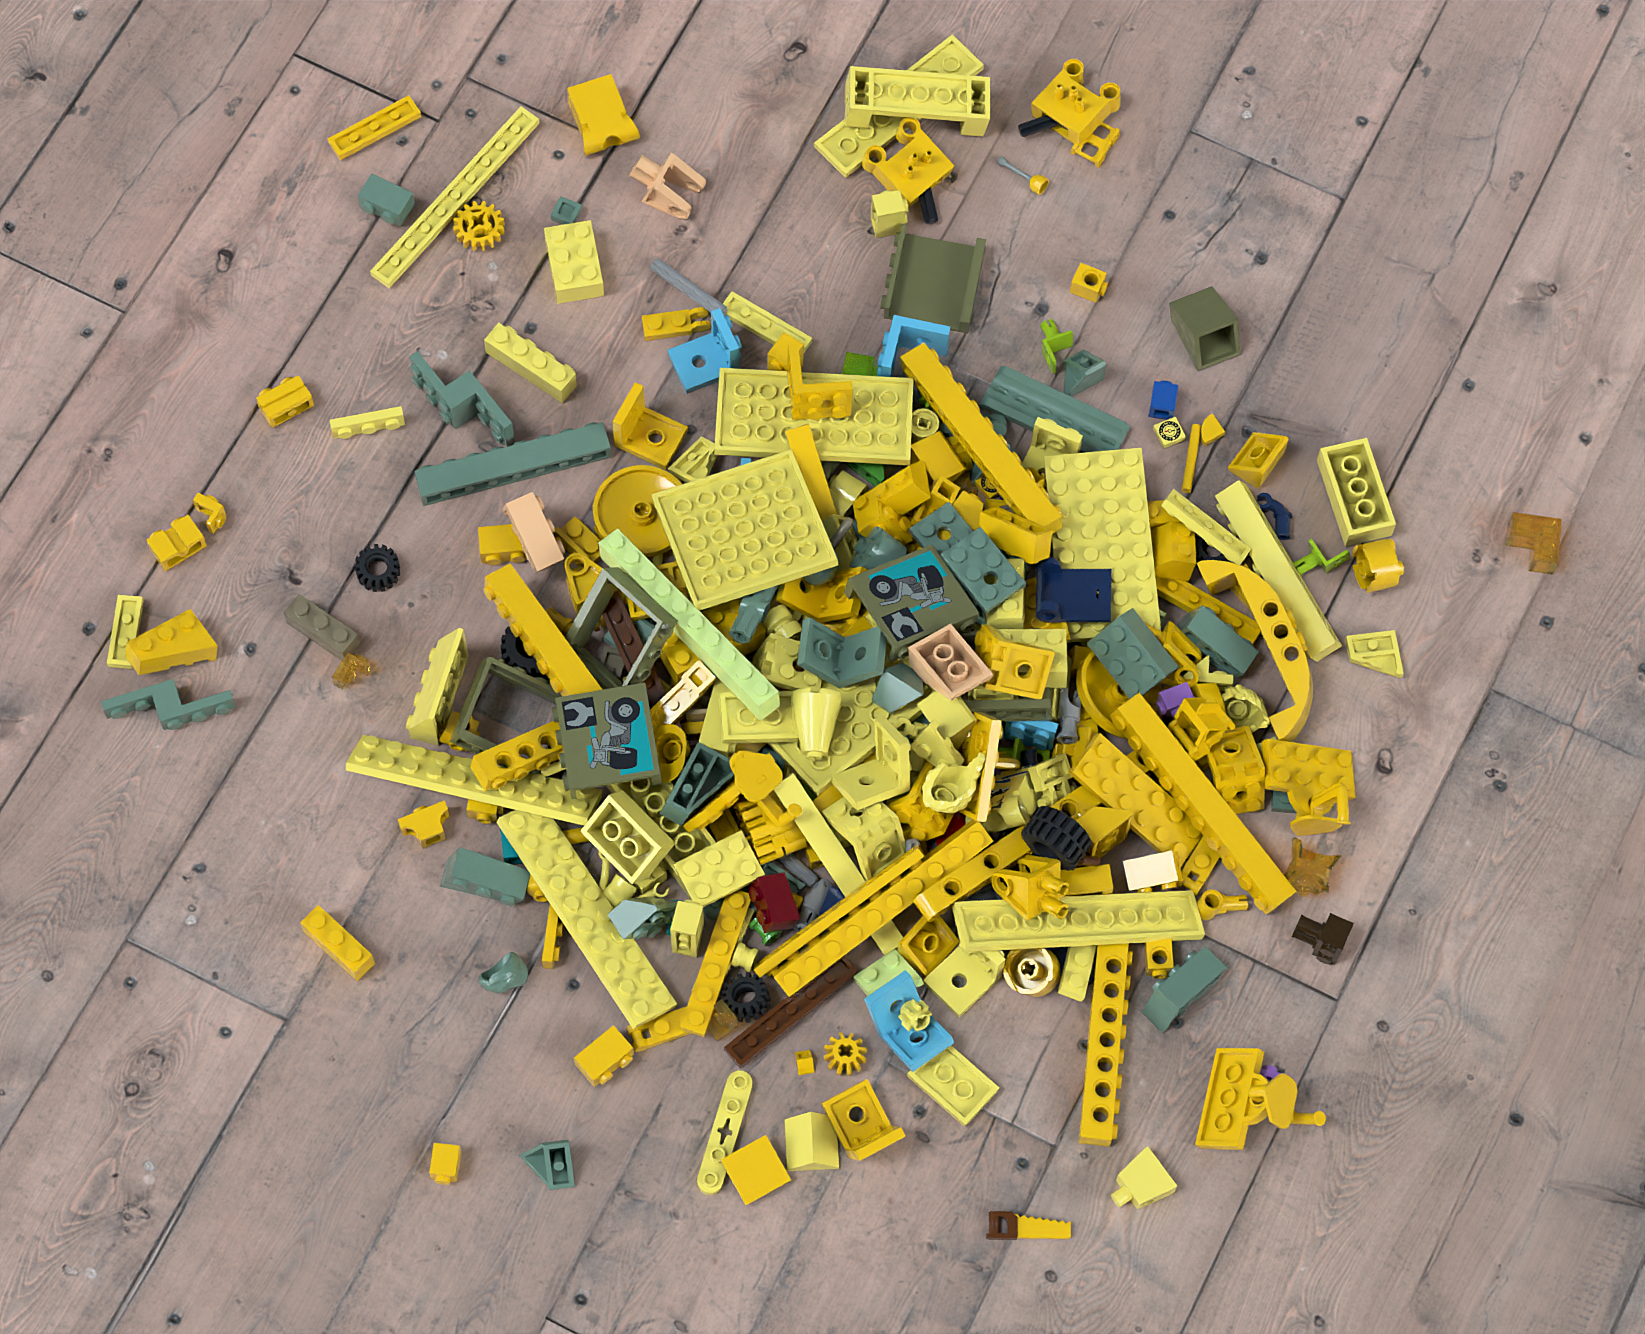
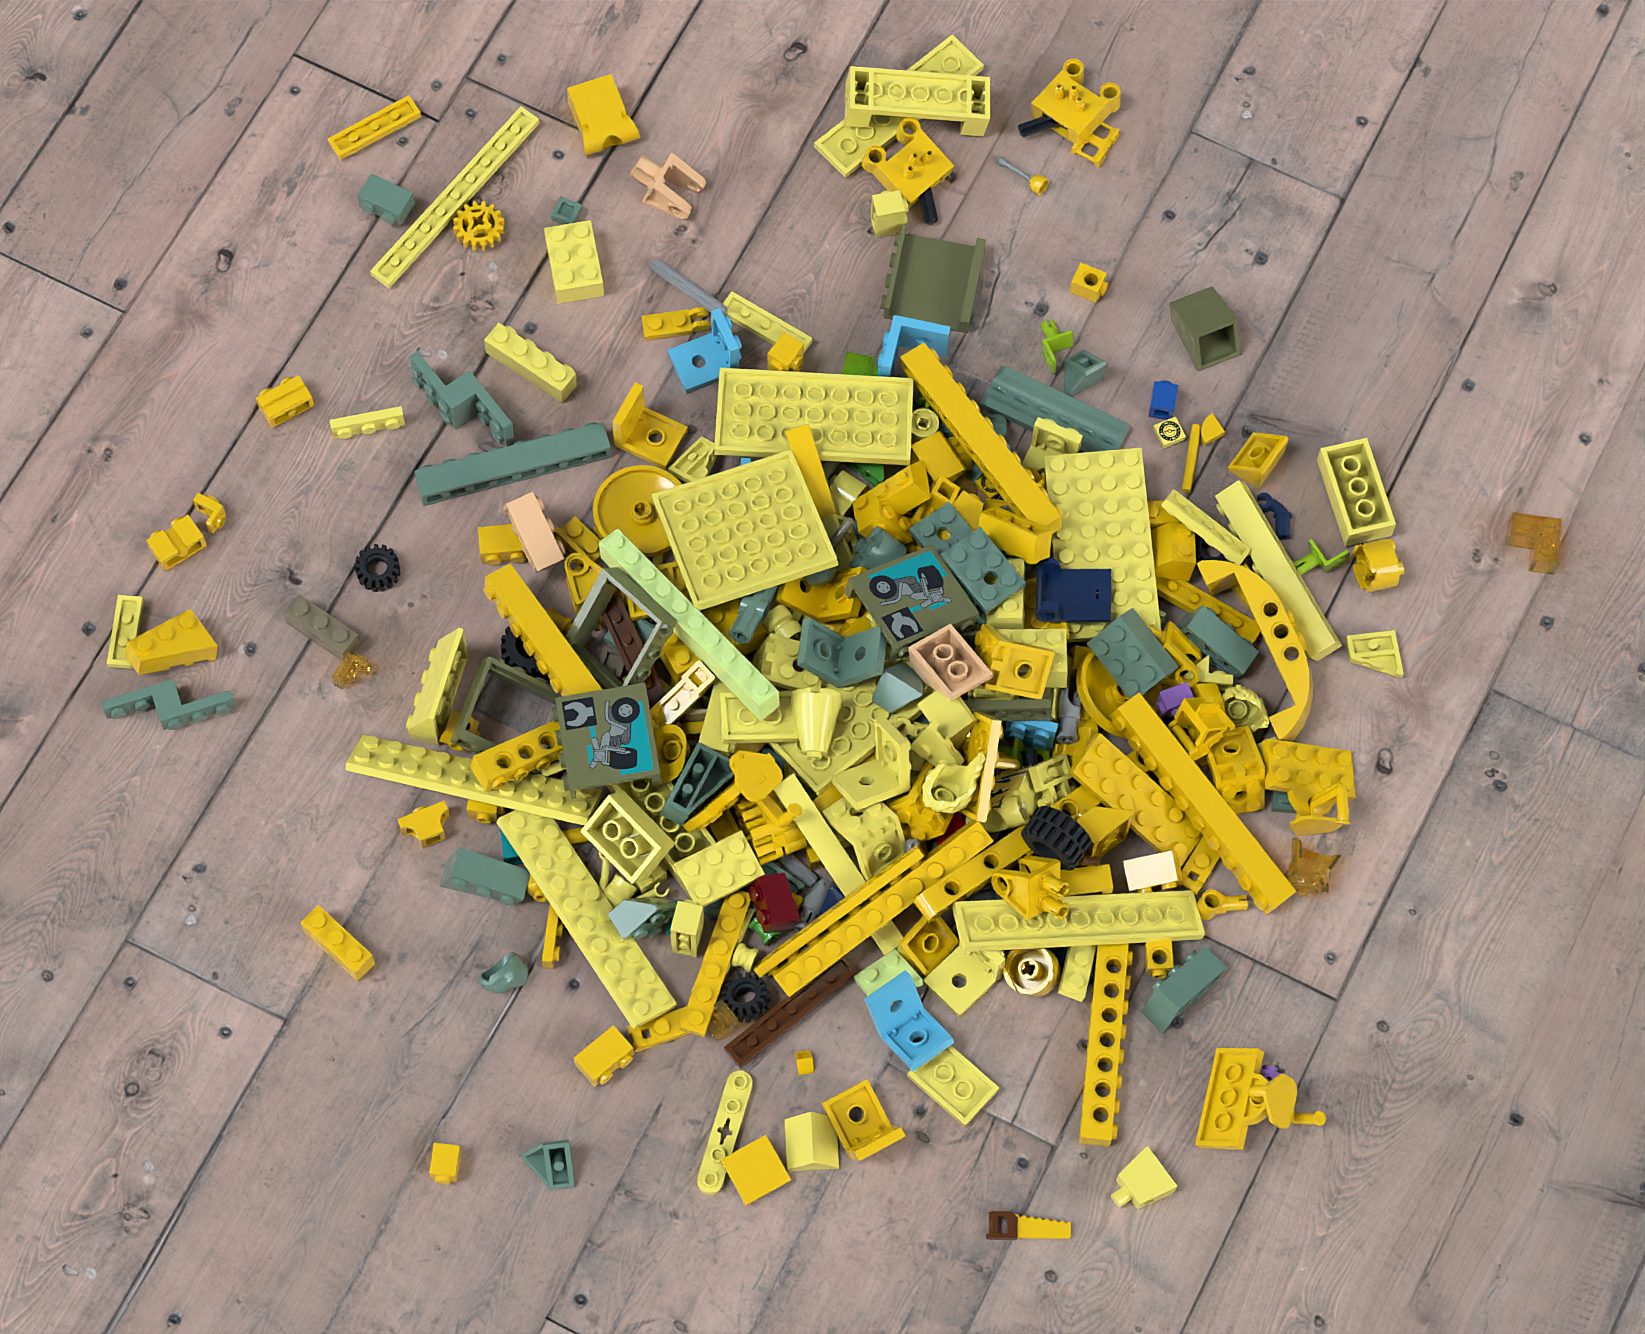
yellow bracket [787,343,853,420] -> none
yellow gear [824,1032,867,1076] -> none
light yellow gear [898,999,932,1032] -> none
dark brown brick [1292,913,1354,965] -> none

